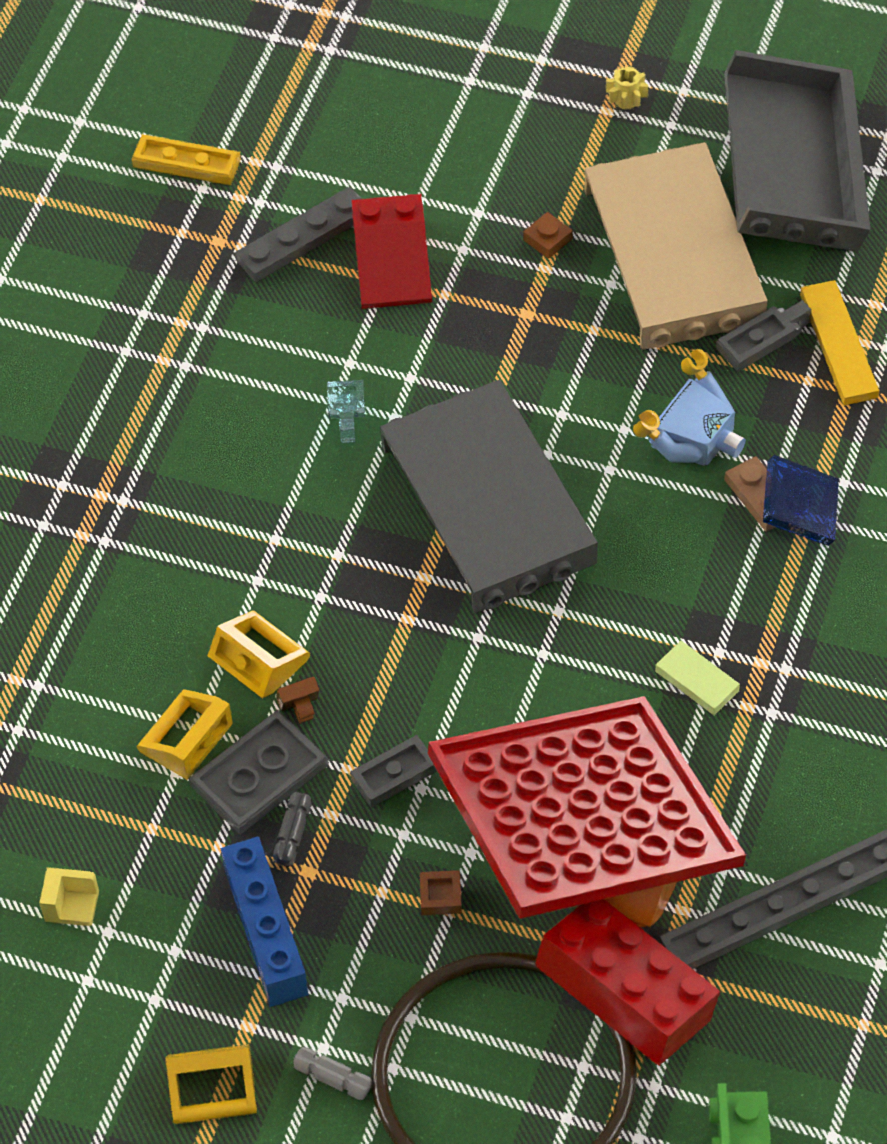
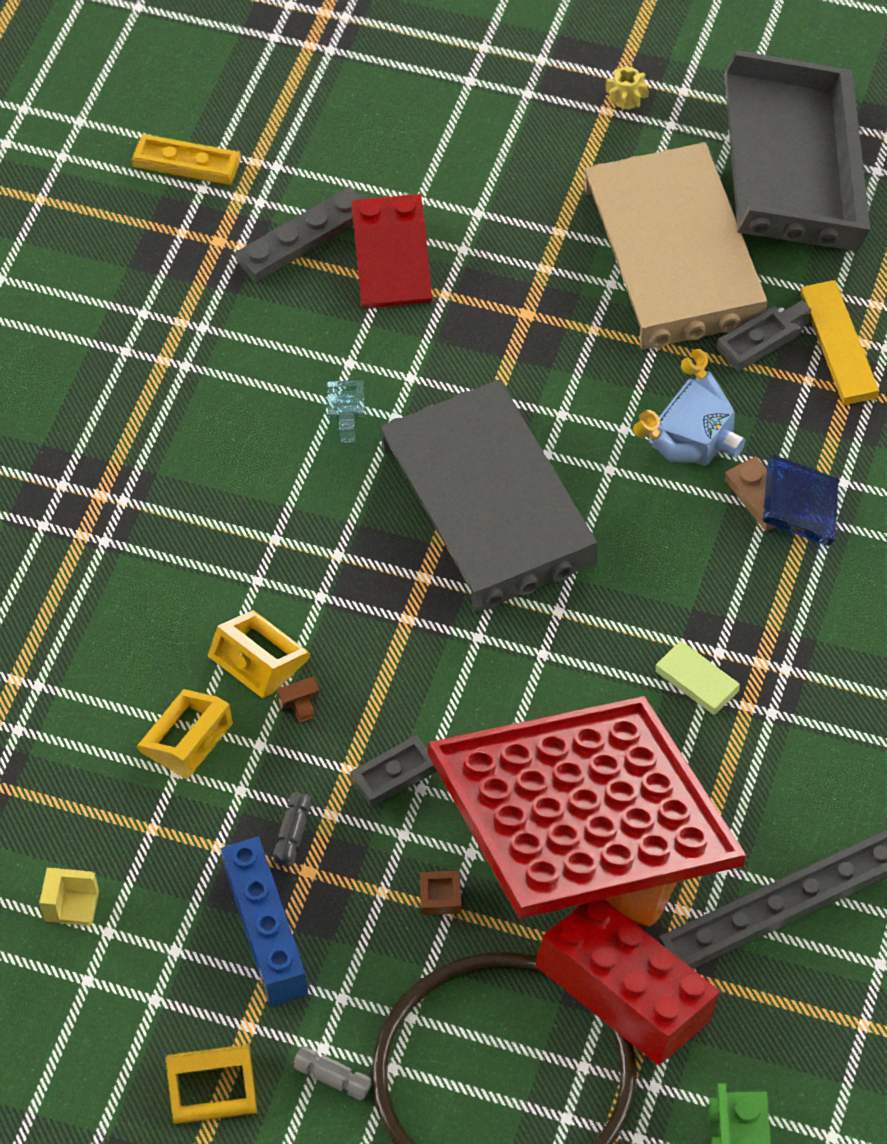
dark grey tile [189,709,329,835] -> none
dark orange plate [523,212,573,259] -> none

